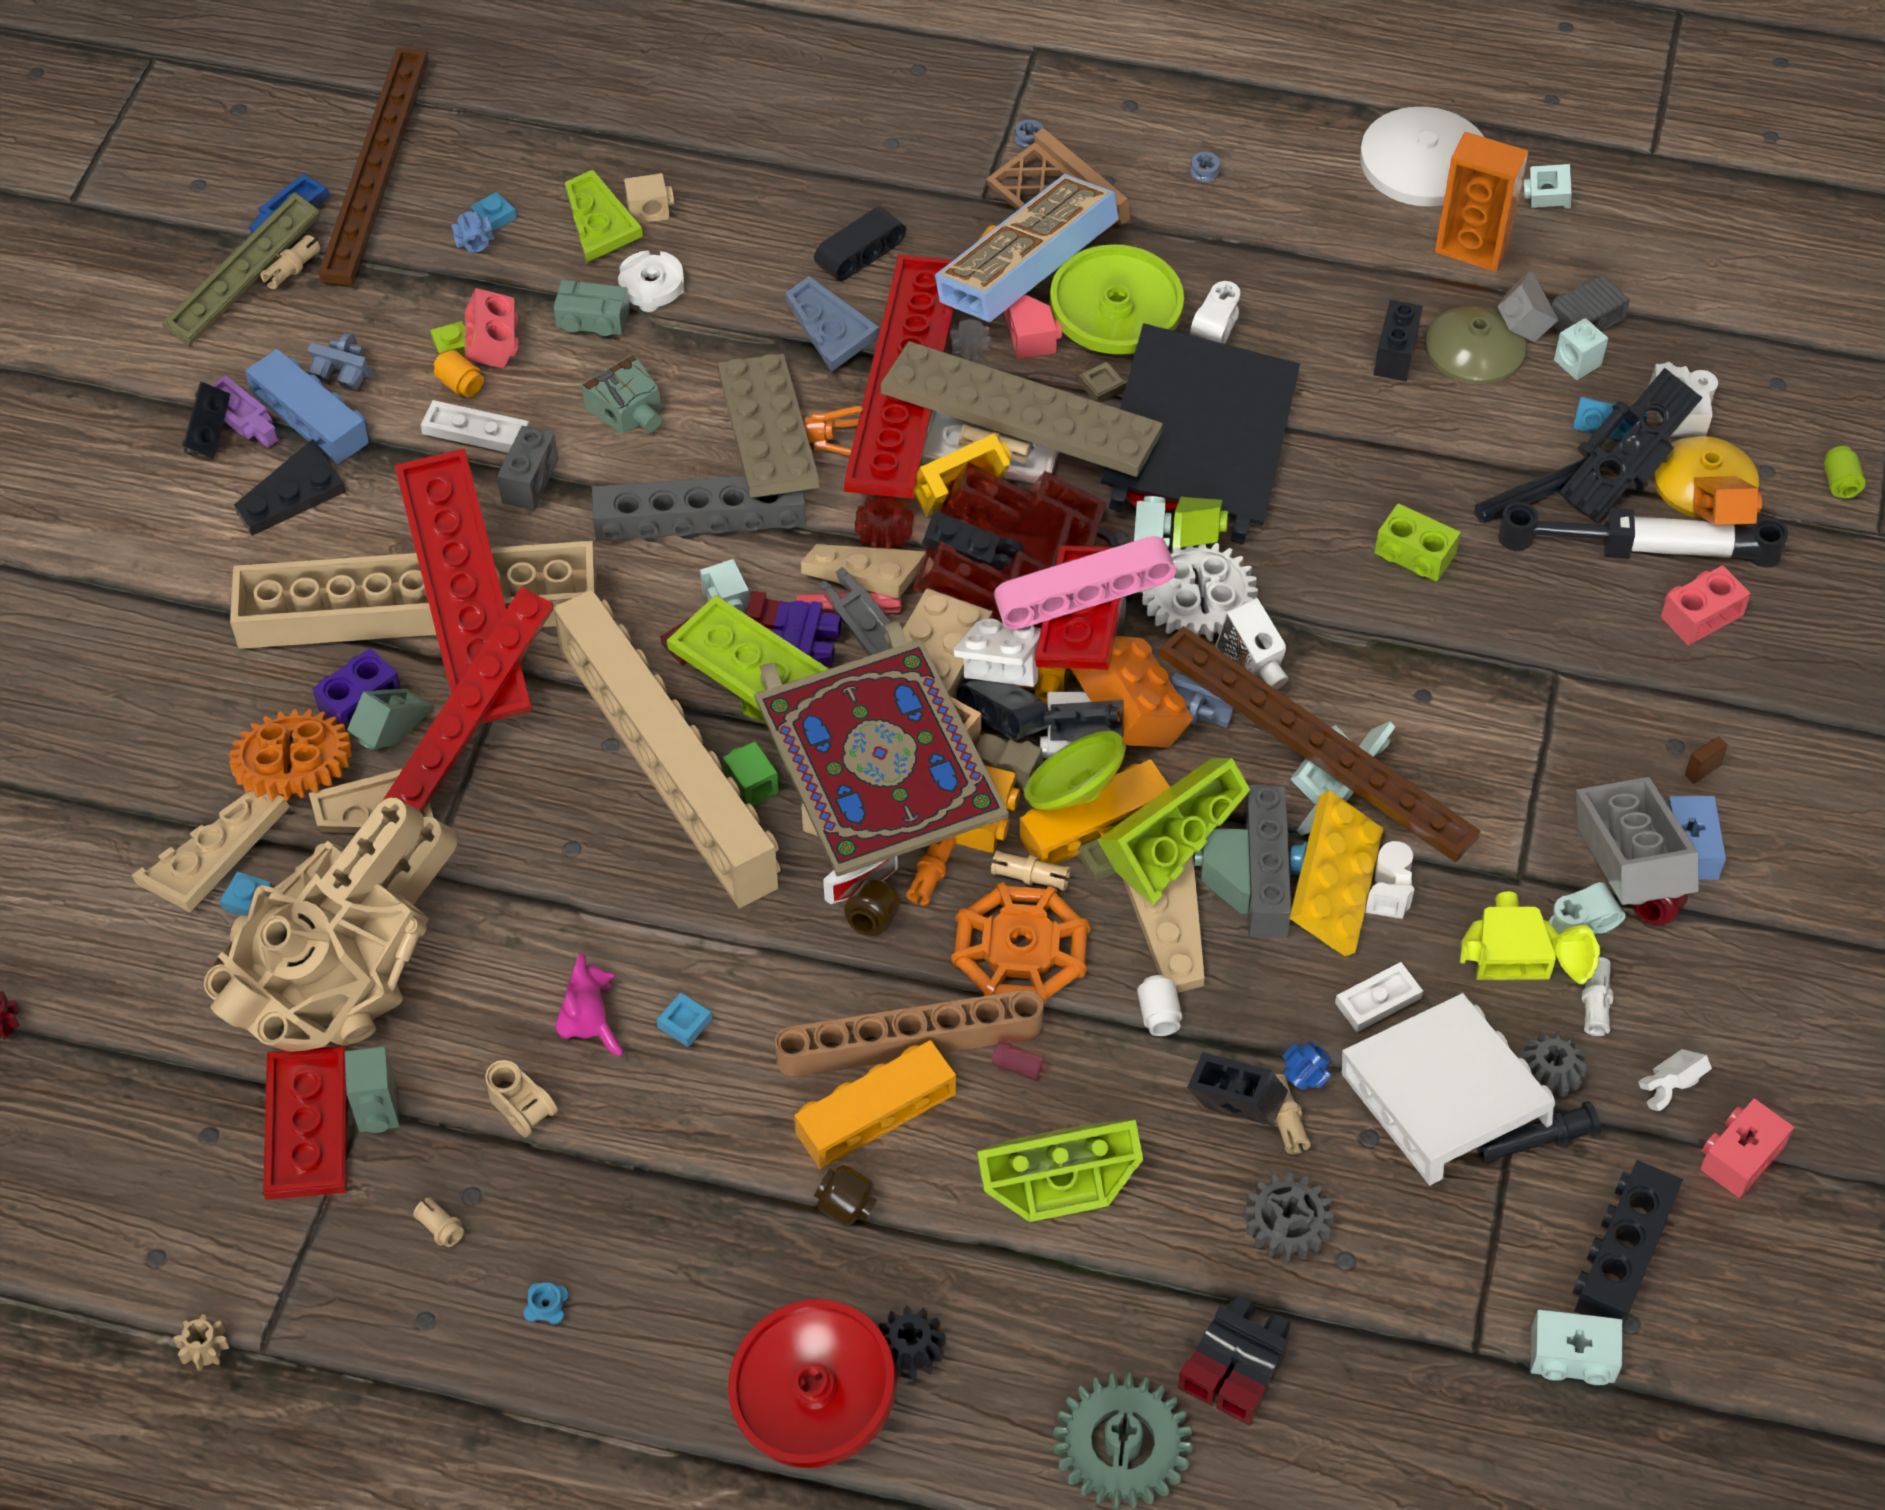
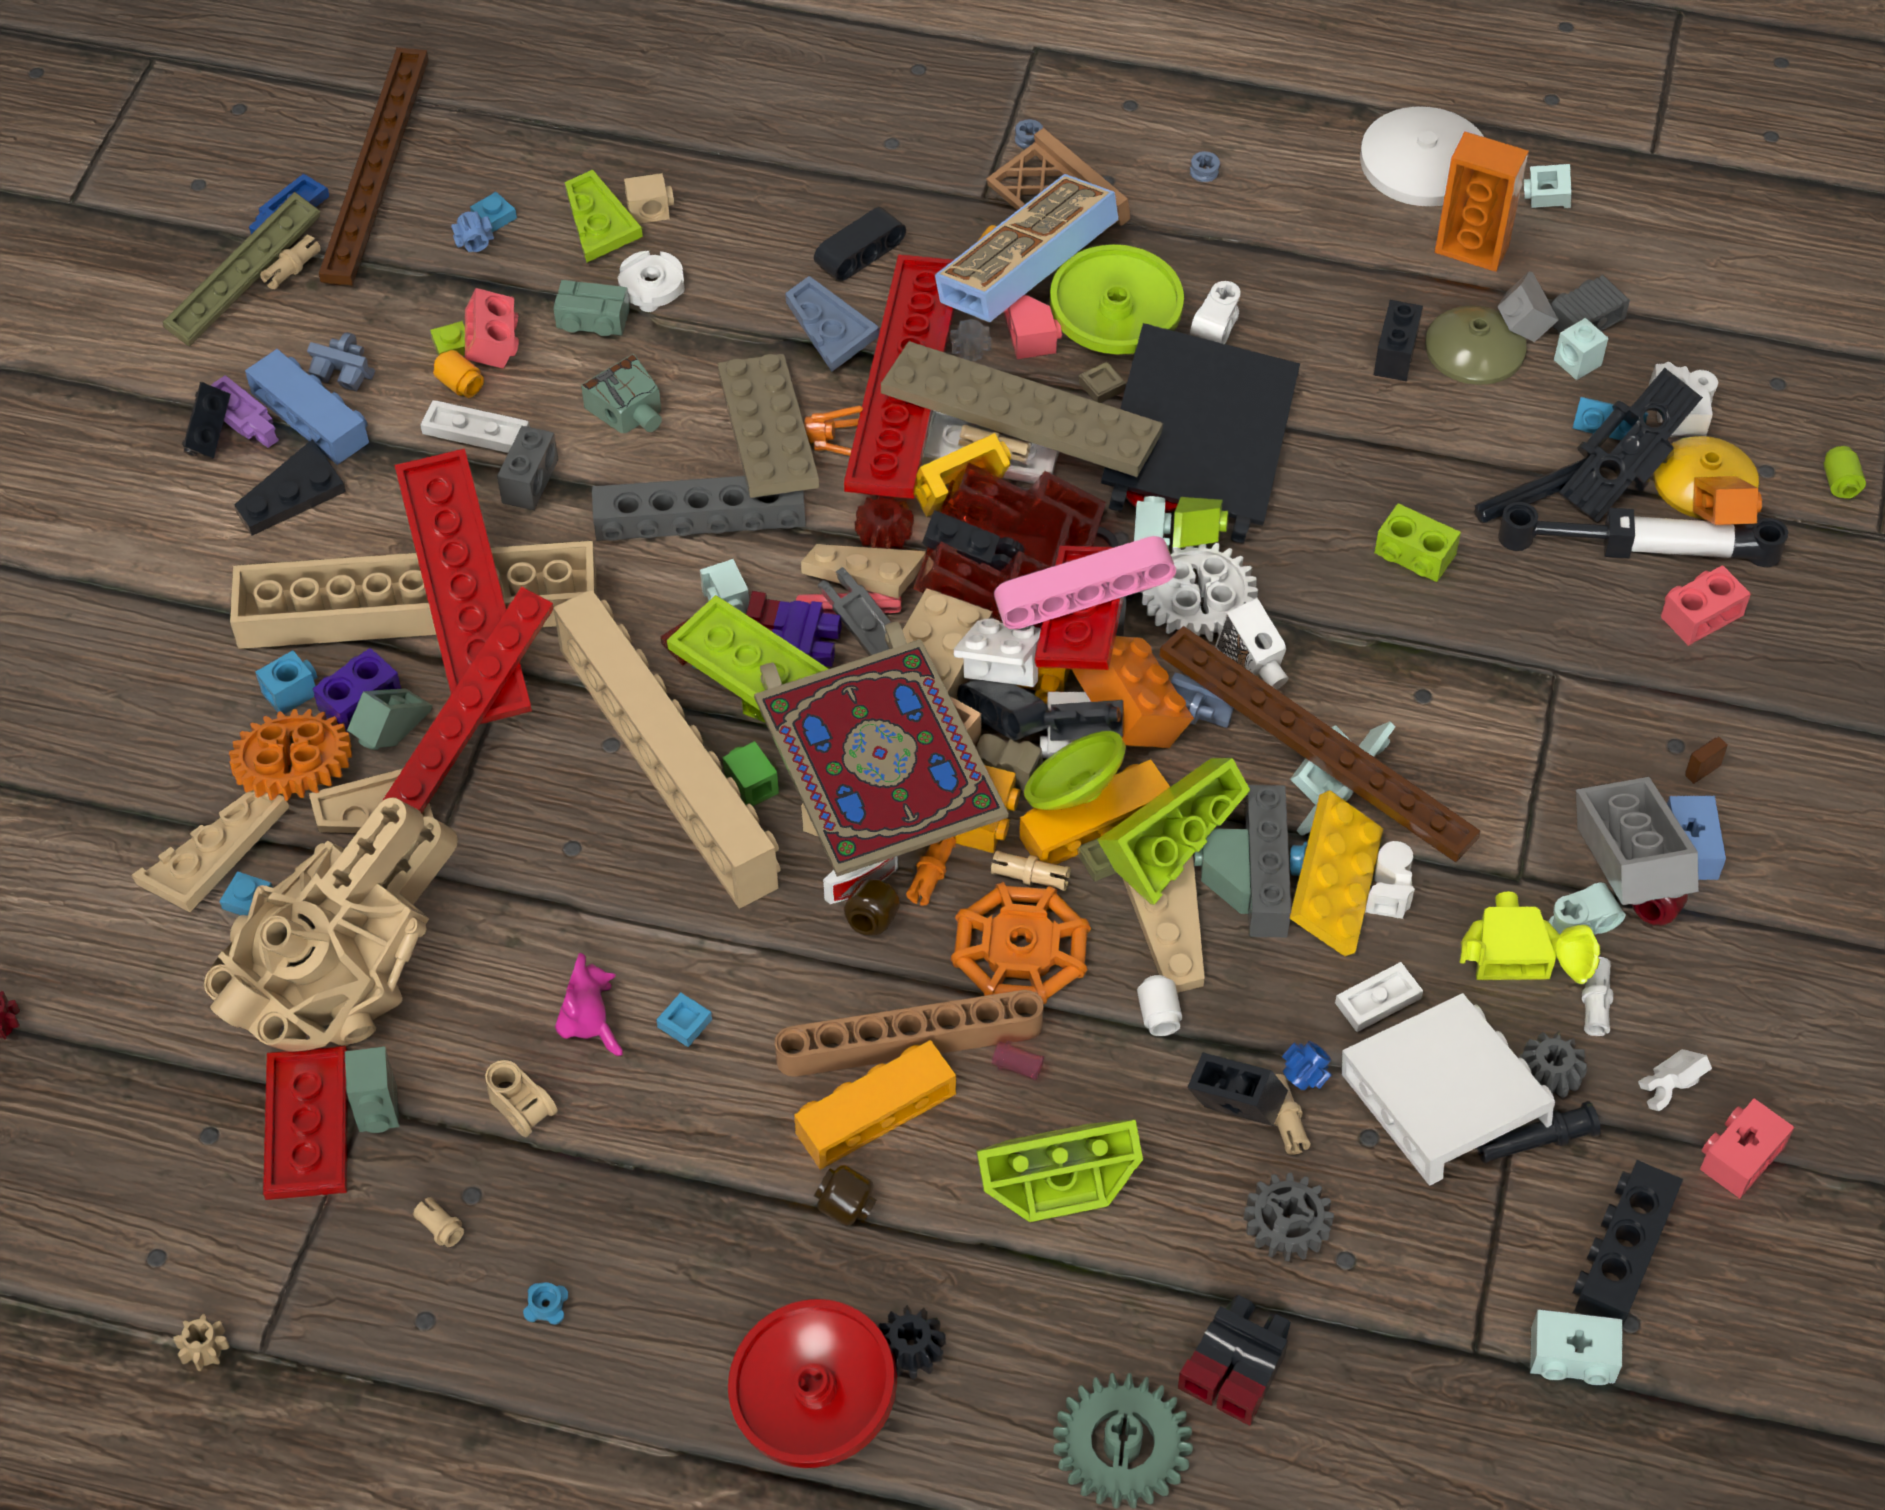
none -> dark azure brick [255,650,318,714]

